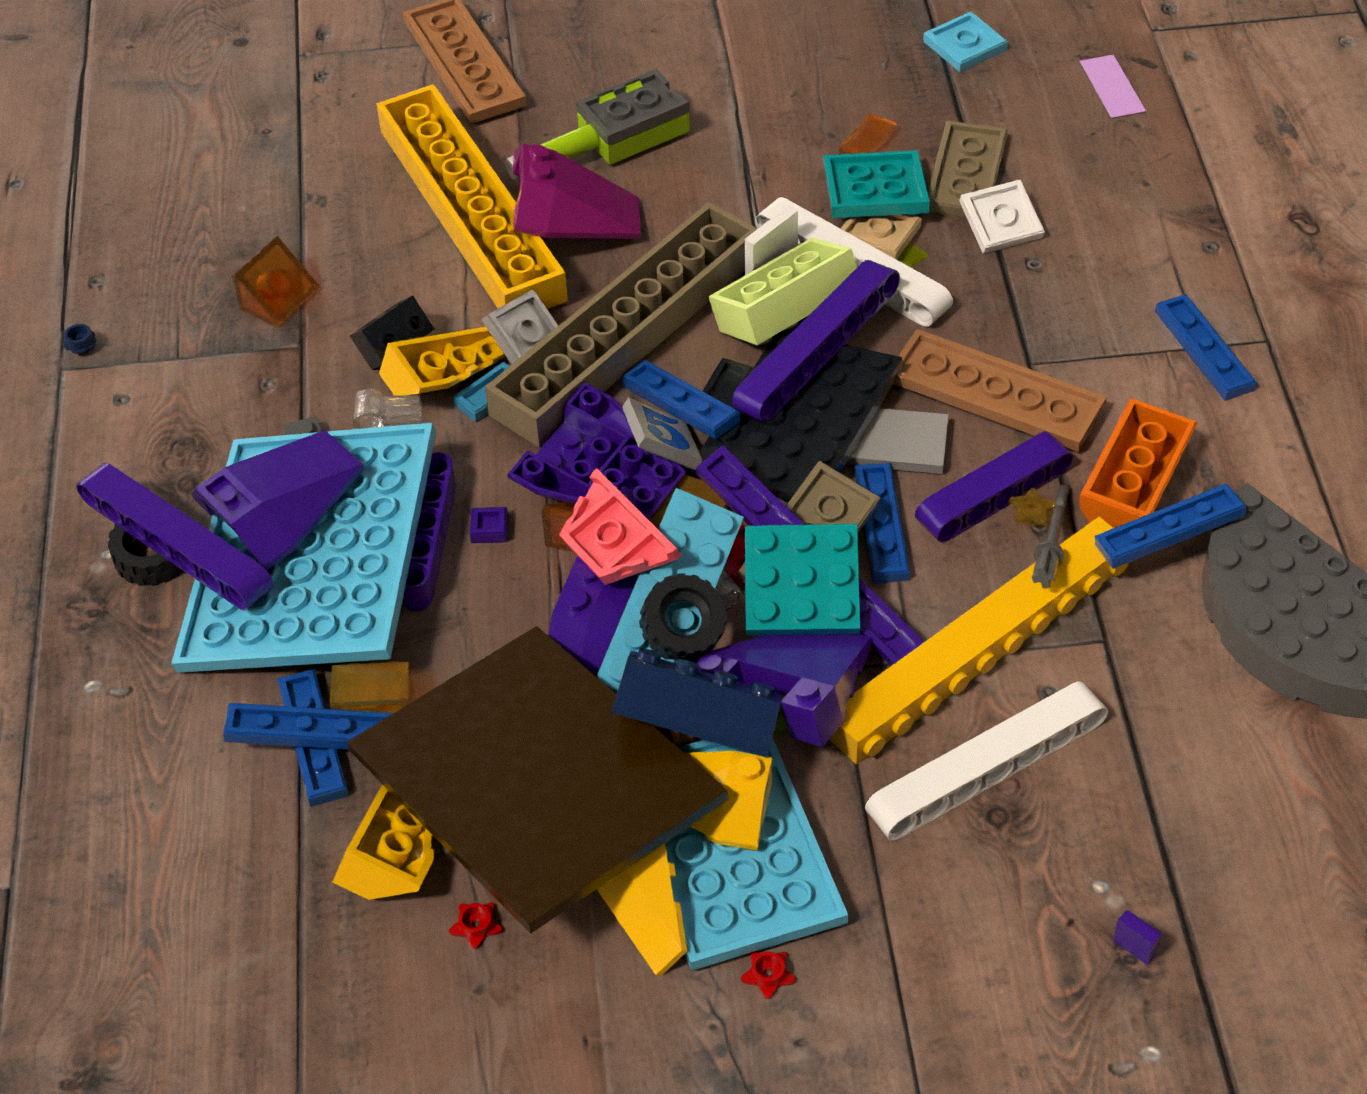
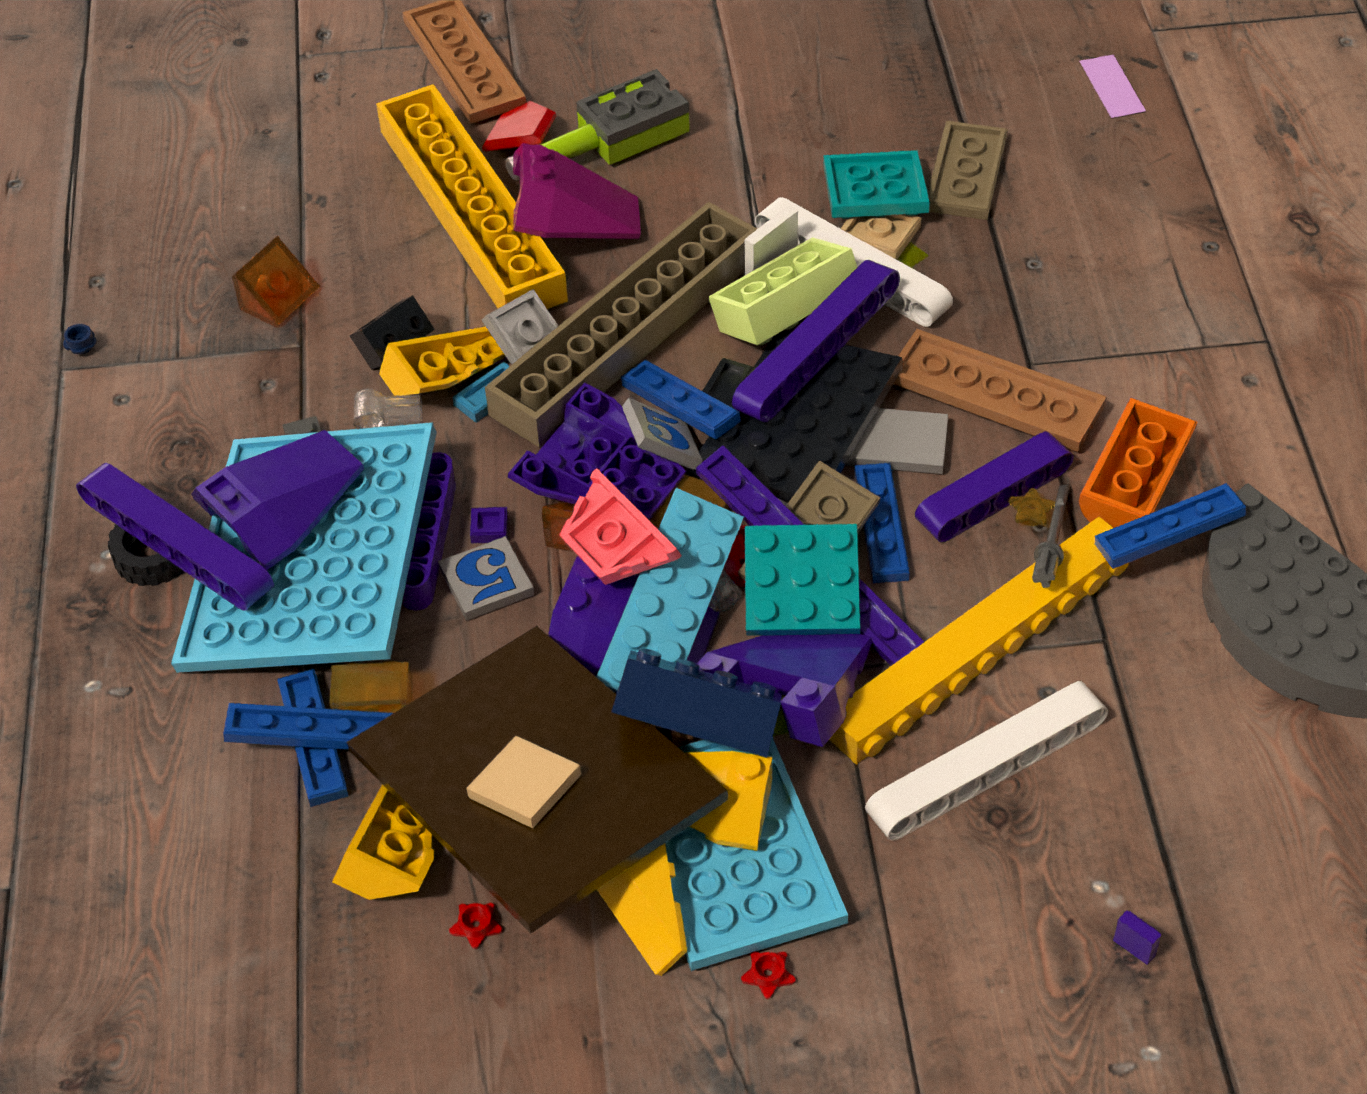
black tyre [639,573,728,662] -> none
clear orange tile [839,113,897,154] -> none
medium azure tile [923,12,1008,72] -> none
white tile [959,179,1045,254] -> none
blue tile [1155,294,1257,401] -> none
none -> light grey tile [438,536,534,621]
none -> tan tile [466,736,581,828]
none -> tile [482,101,556,152]

